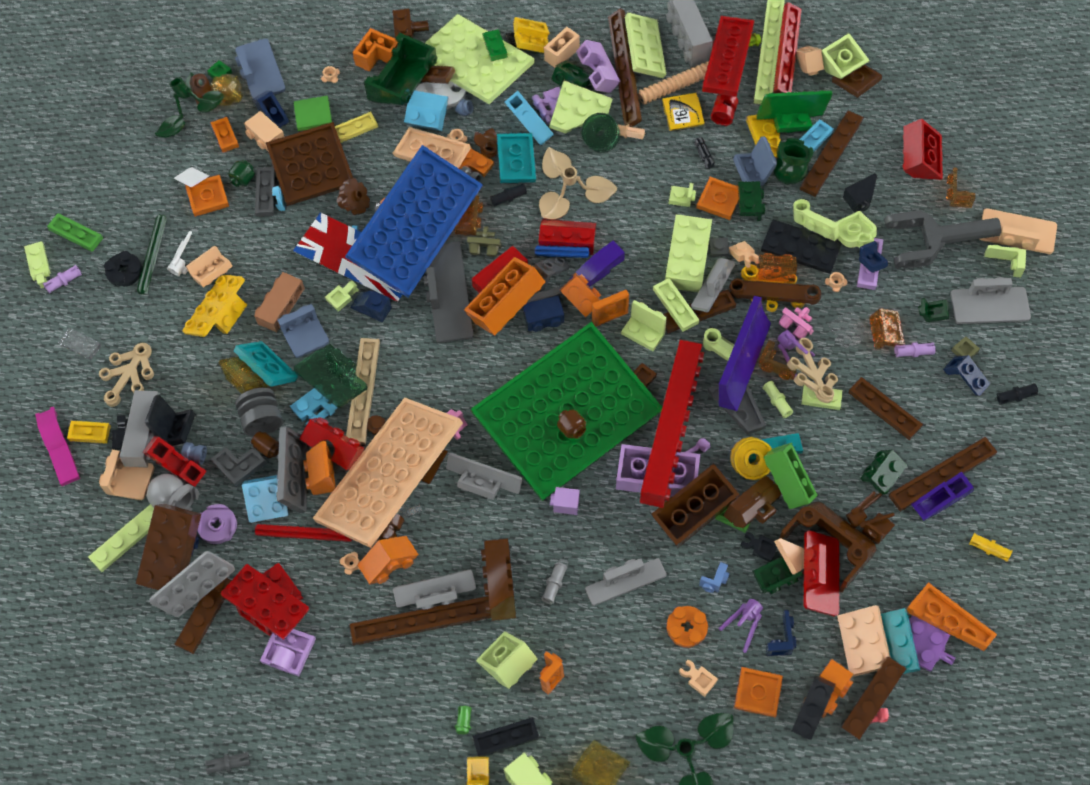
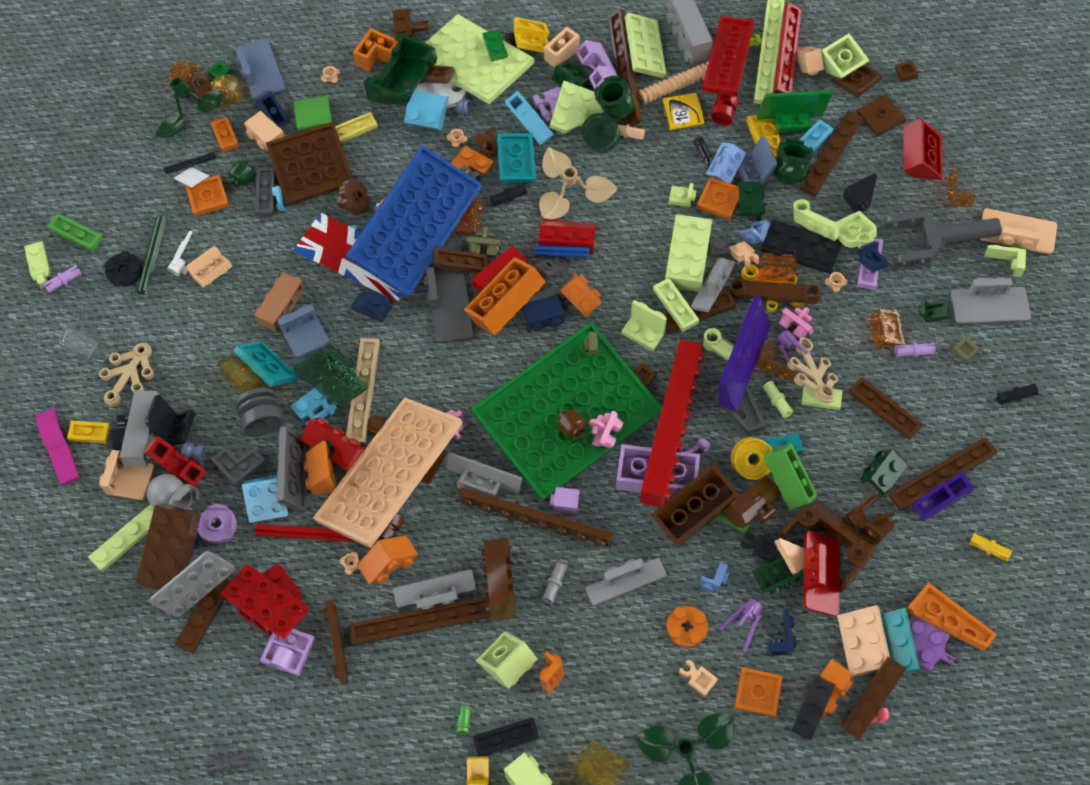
yellow bracket [182,275,247,337] -> none
reddish brown brick [251,431,279,458] -> none
yellowish green plate [325,280,359,312] -> none
light nougat tile [393,127,471,168] -> none
dark purple slope [570,240,625,287] -> none
orange plate [592,290,629,327] -> none
dark blue bracket [943,355,990,396] -> none
none -> black bar [163,152,217,175]
none -> clear orange bracket [167,60,202,84]
none -> reddish brown plate [323,599,349,685]
none -> reddish brown plate [433,248,488,273]
none -> reddish brown plate [459,487,613,547]
none -> olive plate [584,332,598,357]
none -> bright pink hips [589,411,623,448]
none -> dark green tile [594,75,635,120]
none -> light blue bracket [706,142,746,183]
none -> medium blue bracket [740,220,770,244]
none -> reddish brown plate [856,94,907,137]
none -> reddish brown plate [895,61,918,82]

